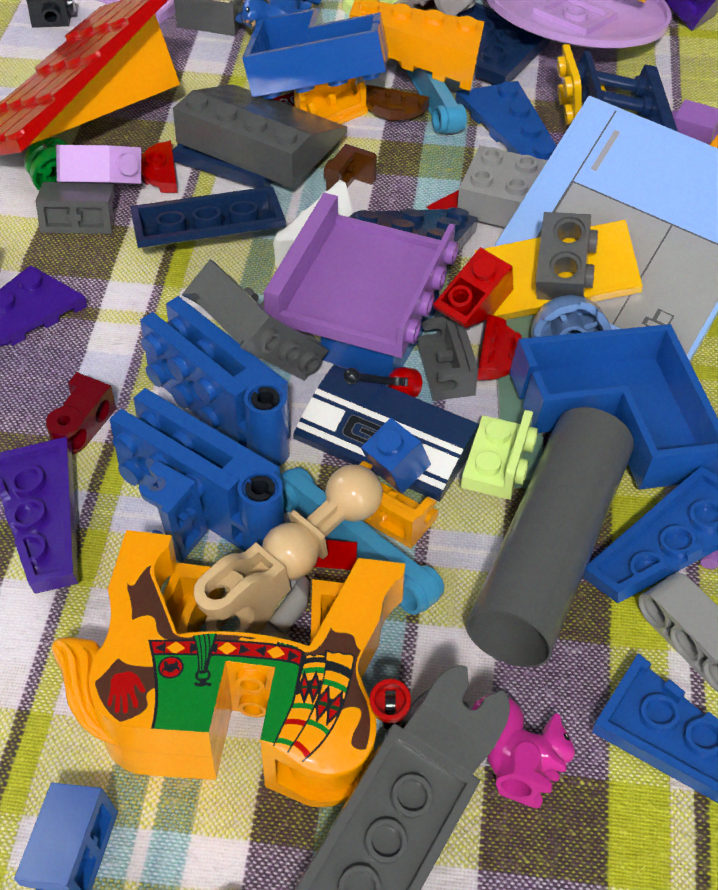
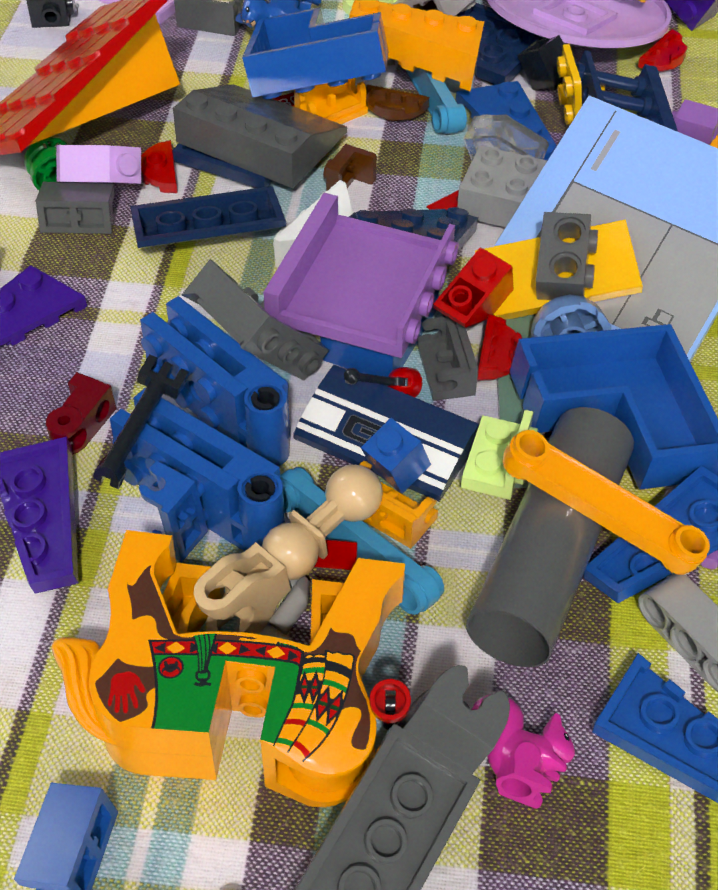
none -> black hinge [93,354,189,489]
none -> clear slope [464,114,549,161]
none -> light orange piece [503,430,710,575]
none -> black brick [517,35,564,91]
none -> red plate [638,29,687,71]

